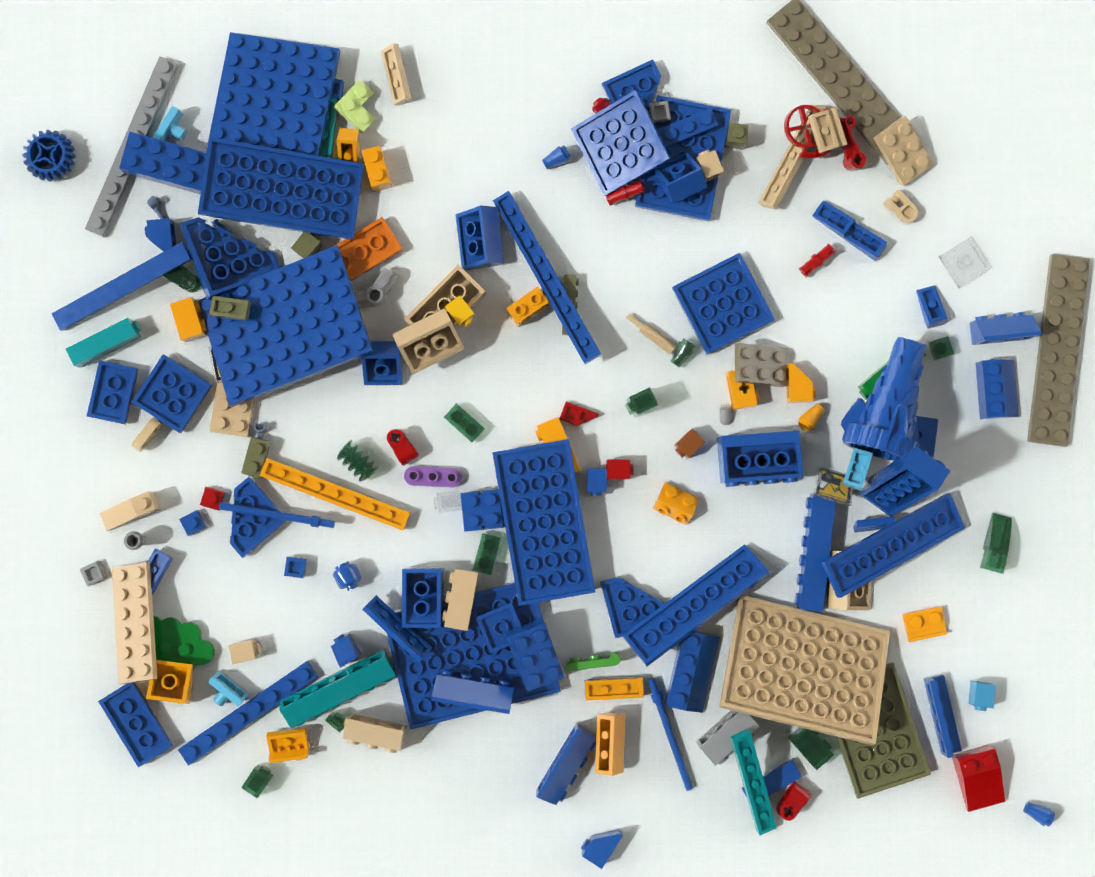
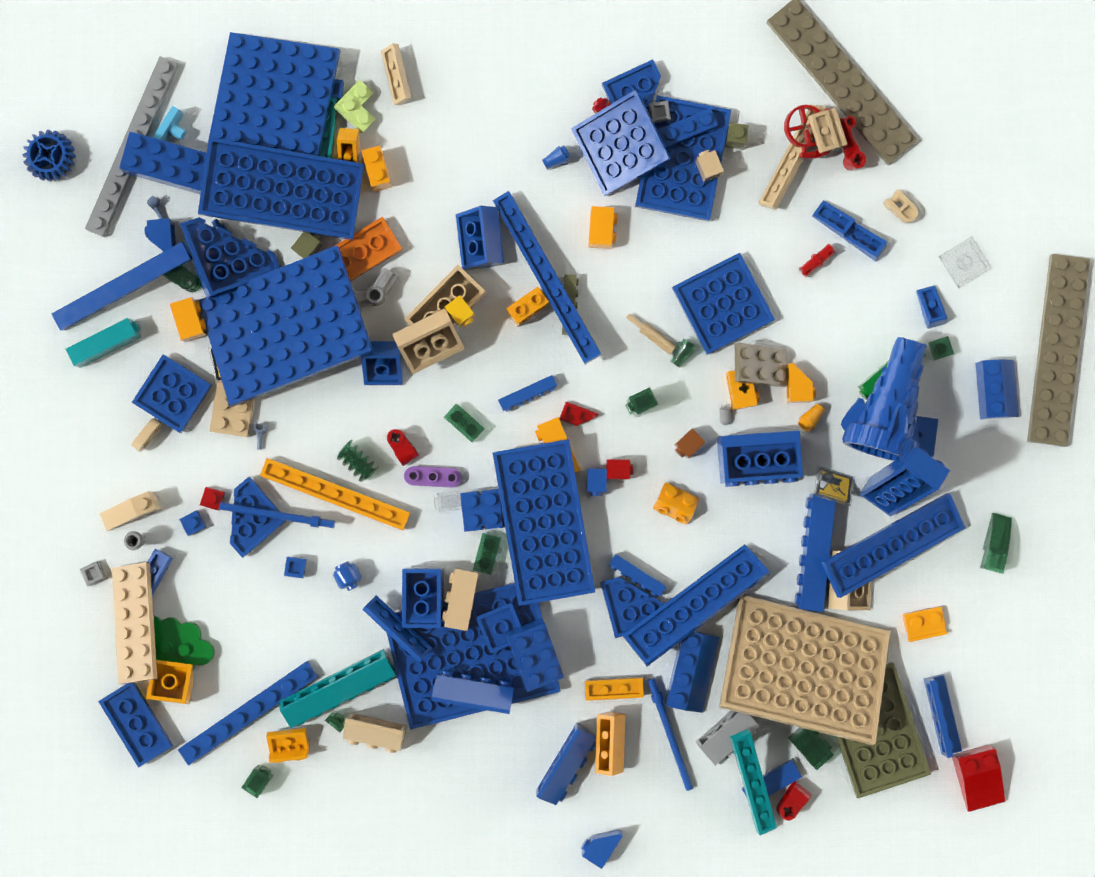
blue plate [87,360,139,425] -> none
medium azure tile [208,671,249,706] -> none
olive plate [209,296,251,321] -> none
tan brick [229,639,261,664] -> none
olive plate [241,436,271,479] -> none
blue slope [331,634,362,668] -> none
bright green plate [566,652,621,671] -> none
red pin [606,181,646,206] -> none
blue slope [653,152,707,204] -> none
medium azure tile [843,448,873,491] -> none
blue tile [853,517,895,533] -> none
tan plate [873,116,933,186] -> none
dark azure brick [968,681,996,711] -> none
blue slope [970,312,1042,345] -> none
blue cone [1023,802,1055,827] -> none
none -> blue piece [498,375,557,412]
none -> light orange brick [588,206,618,249]
none -> blue piece [609,554,666,597]

